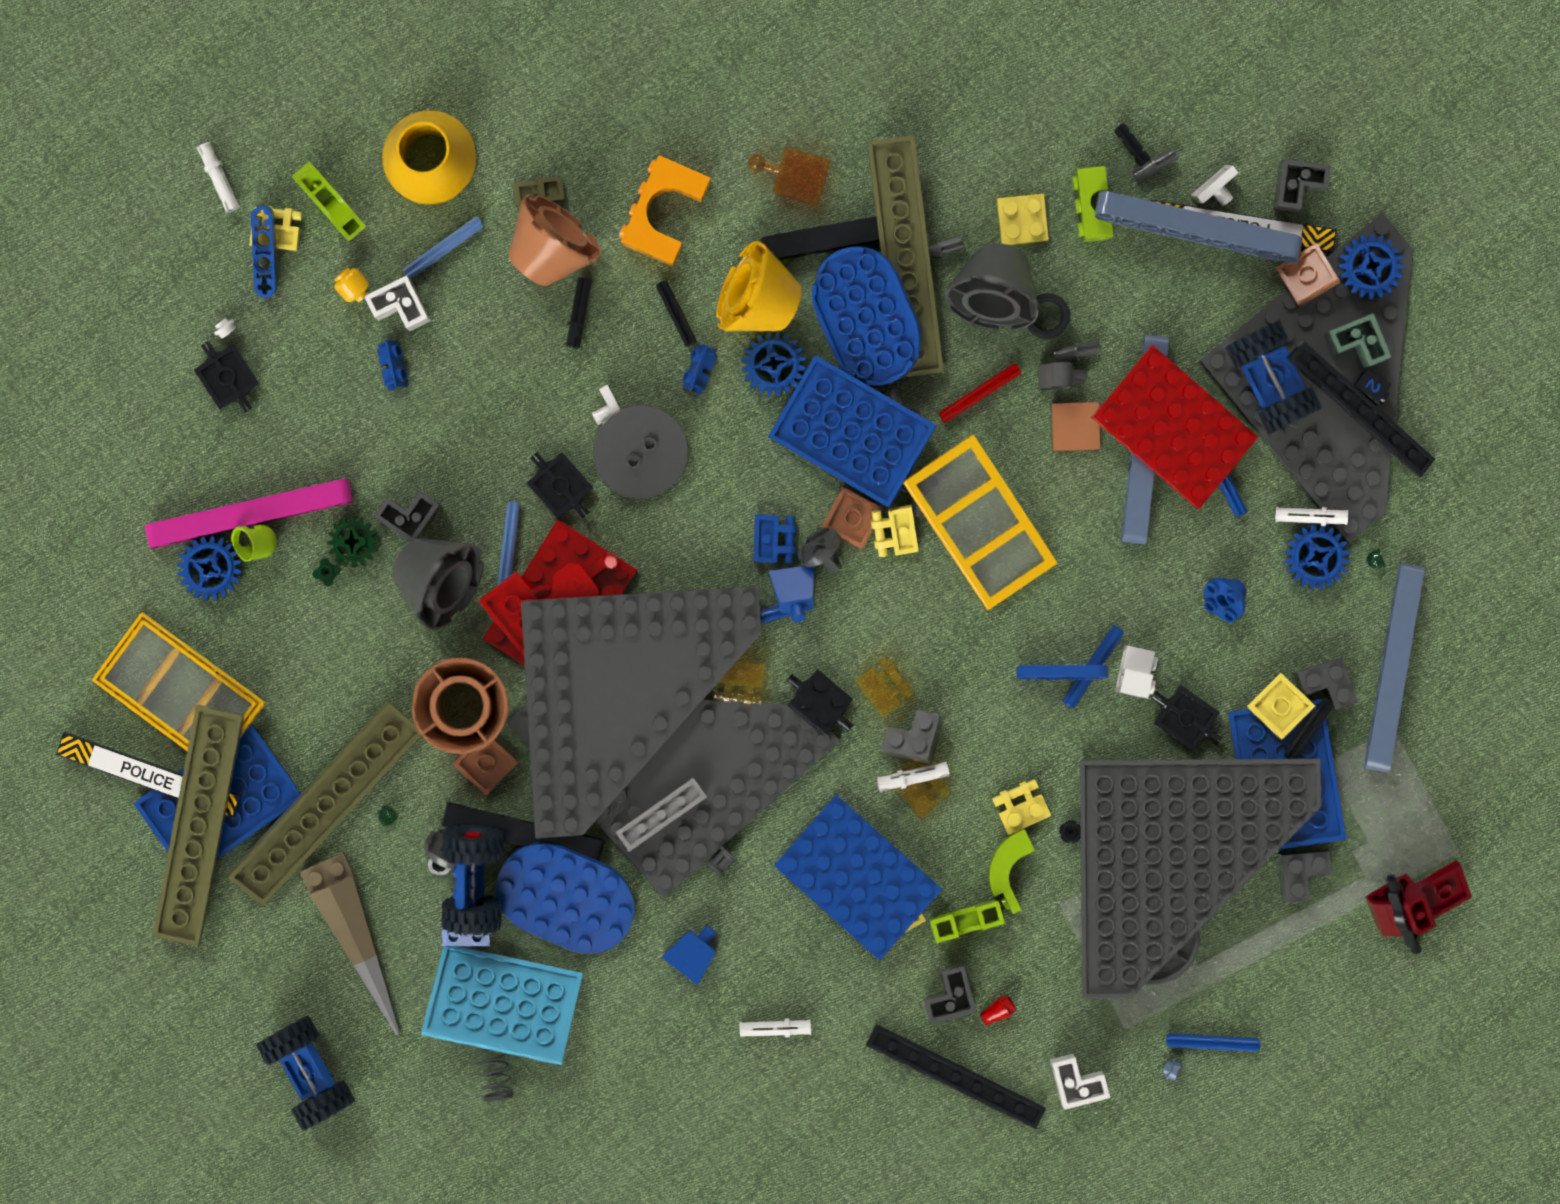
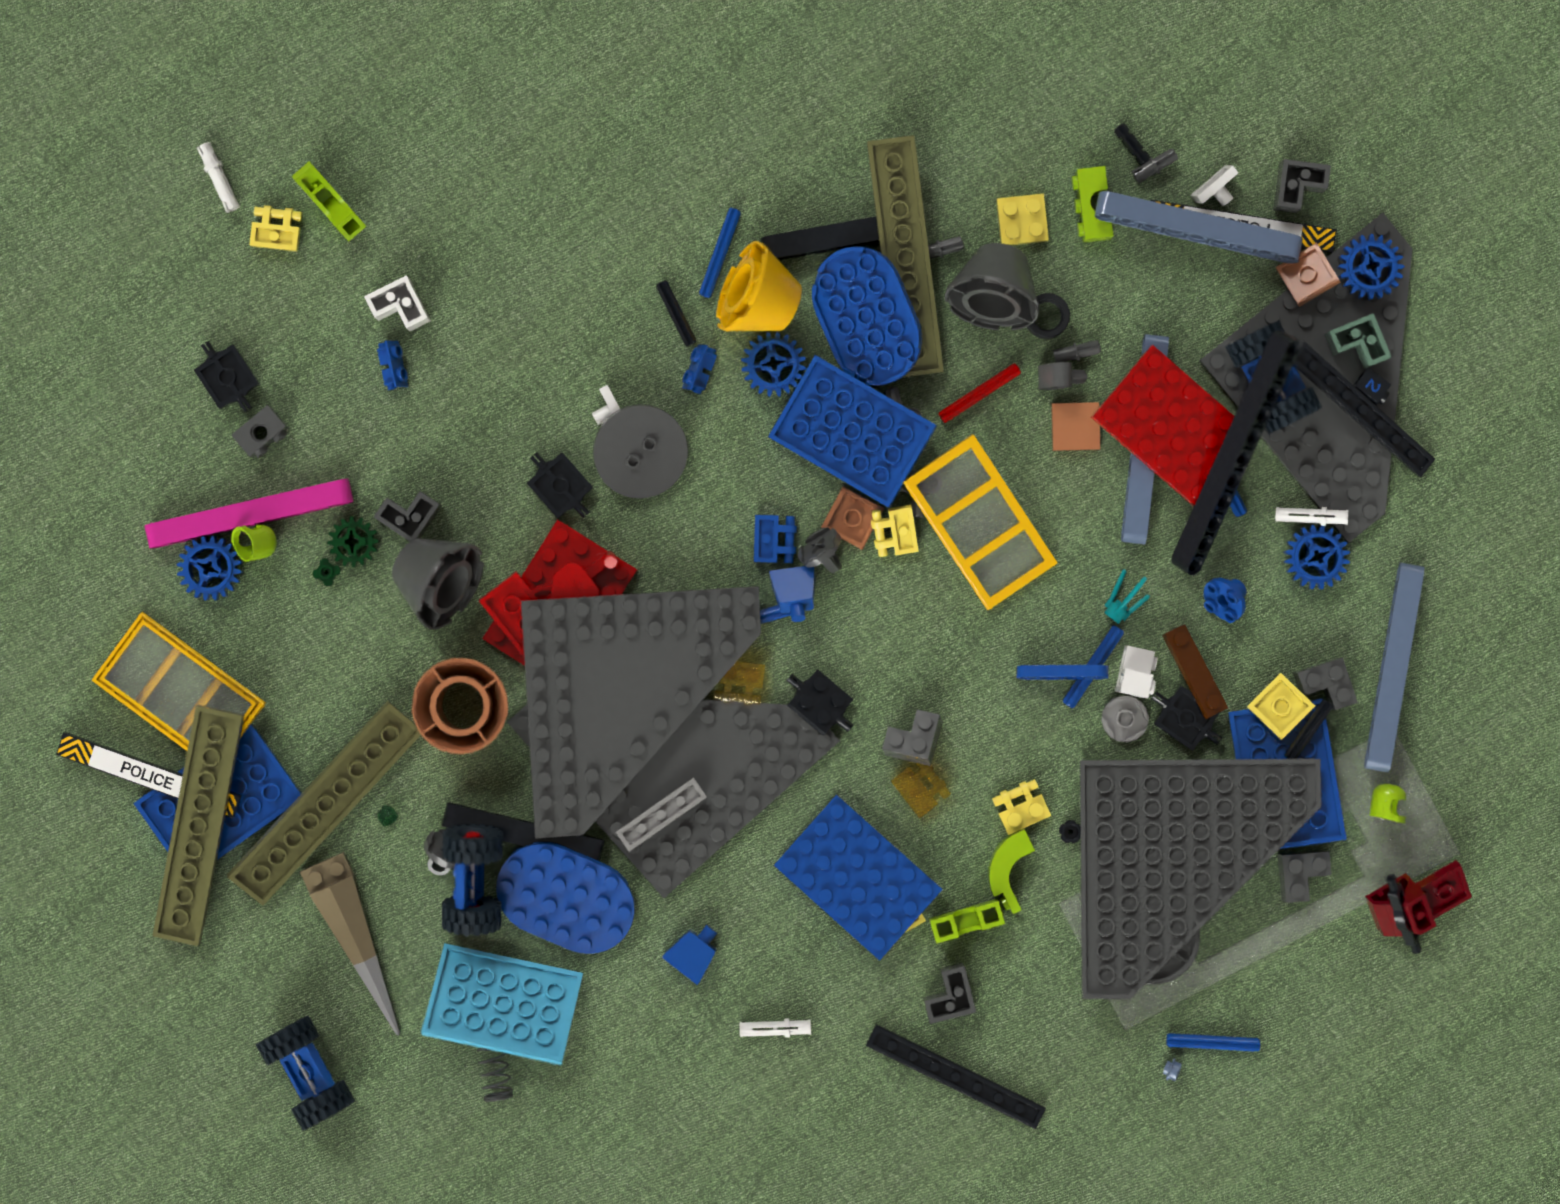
white plate [214,318,237,339] -> none
blue beam [251,205,278,298] -> none
yellow head [334,267,369,303] -> none
yellow cone [382,110,477,205] -> none
medium blue axle [403,216,484,280] -> none
hinge [442,927,491,946] -> none
nougat tile [453,739,519,796] -> none
medium blue axle [498,501,520,584] -> none
nougat cone [508,194,601,286] -> none
olive slope [512,176,564,207] -> none
black axle [565,277,591,349] -> none
light orange arch [619,155,711,267] -> none
dark grey bush [706,846,738,877] -> none
clear orange plate [747,147,831,206] -> none
clear yellow plate [854,657,914,718] -> none
white pin [877,762,949,792] -> none
red cone [980,995,1017,1026] -> none
white brick [1050,1054,1110,1110] -> none
clear green hinge [1366,549,1386,569] -> none
none -> dark grey brick [232,405,289,458]
none -> blue axle [699,208,741,298]
none -> light grey tile [1101,695,1149,742]
none -> teal plant [1104,569,1150,624]
none -> reddish brown plate [1162,624,1228,719]
none -> black beam [1171,330,1301,575]
none -> lime helmet [1369,784,1406,824]

